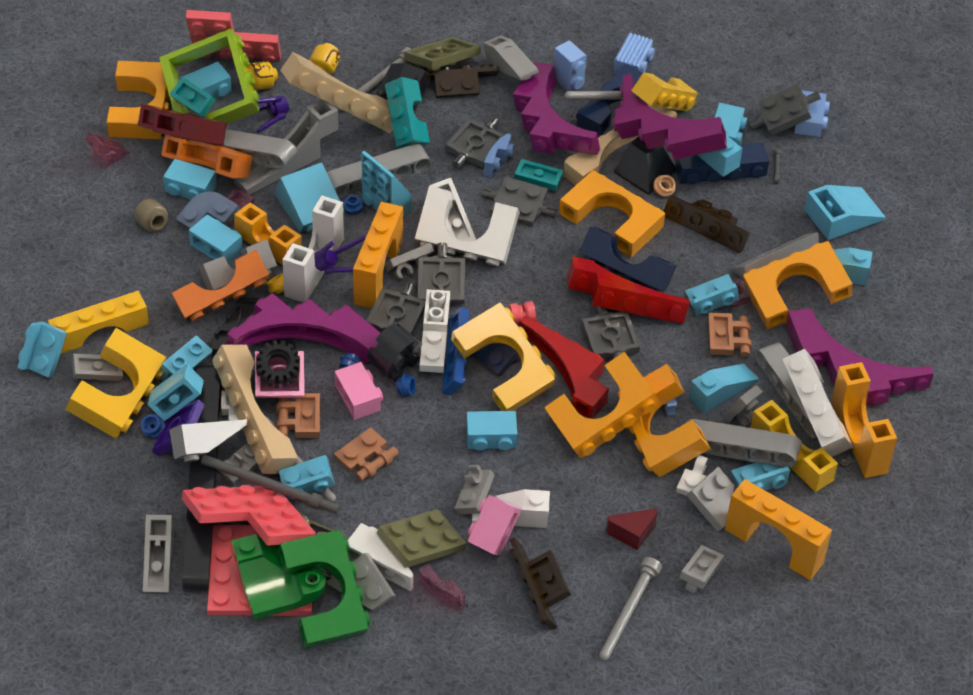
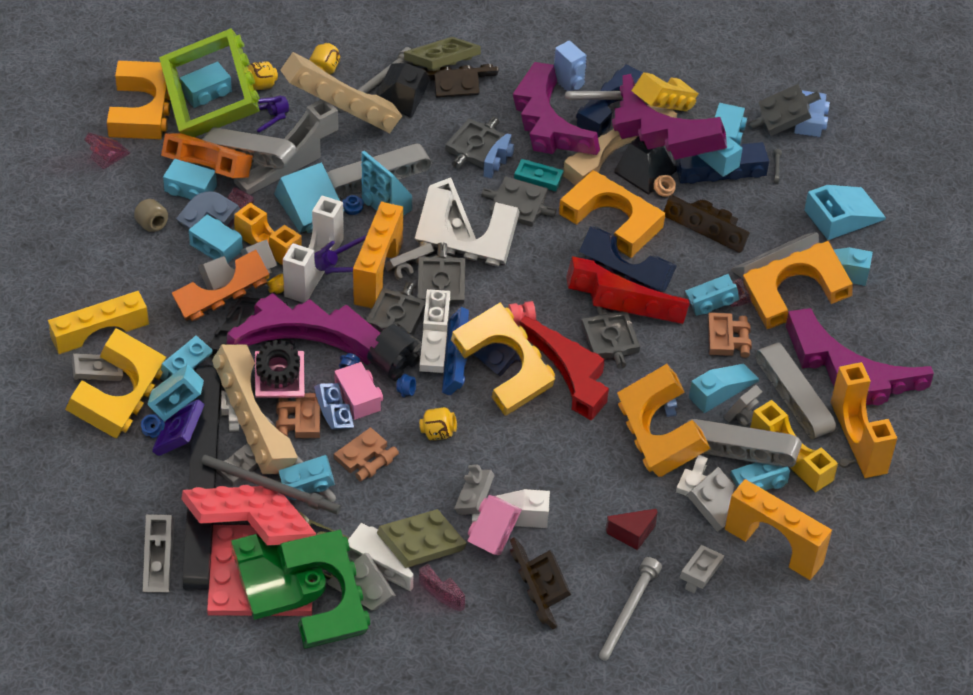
medium azure bracket [18,321,67,378] -> none
dark red slope [138,104,227,145] -> none
teal plate [169,77,216,117] -> none
slope [170,419,247,462] -> none
coral plate [186,10,281,63] -> none
teal arch [385,77,430,148] -> none
medium azure brick [466,411,517,451] -> none
light grey slope [483,36,539,81] -> none
light orange arch [544,352,661,458] -> none
light blue brick [613,33,655,73] -> none
white arch [783,349,853,457] -> none
none -> medium blue slope [314,383,354,429]
none -> yellow head [419,407,457,441]

